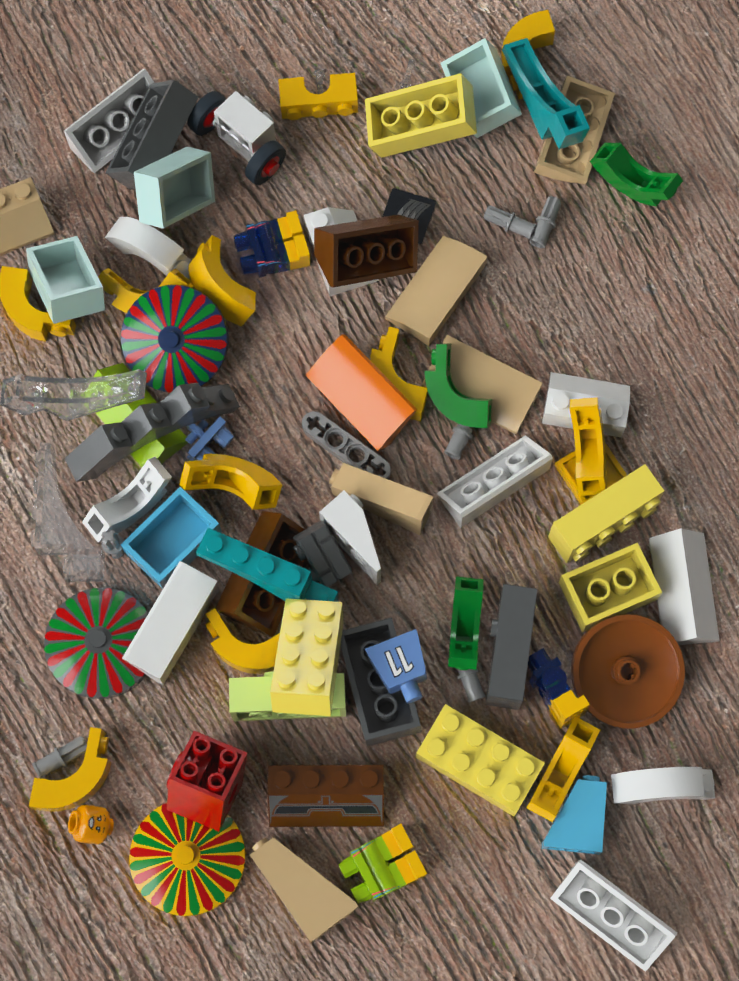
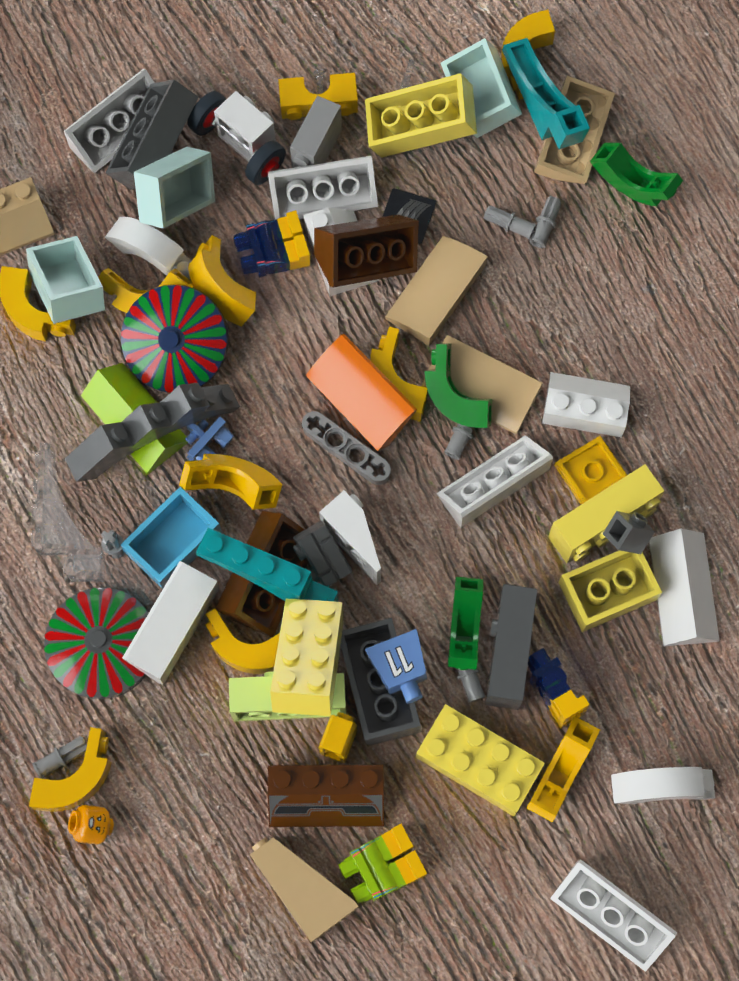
clear arch [0,369,147,421] -> none
white arch [82,457,172,543] -> none
dish [129,803,246,916] -> none
red brick [166,731,247,832] -> none
tan slope [329,463,433,535] -> none
medium azure slope [541,775,607,855] -> none
yellow arch [569,397,607,496] -> none
dark orange dish [571,614,685,729] -> none
none -> white slope [268,156,378,223]
none -> light grey brick [290,96,342,168]
none -> yellow brick [318,712,357,763]
none -> dark grey brick [603,511,655,554]

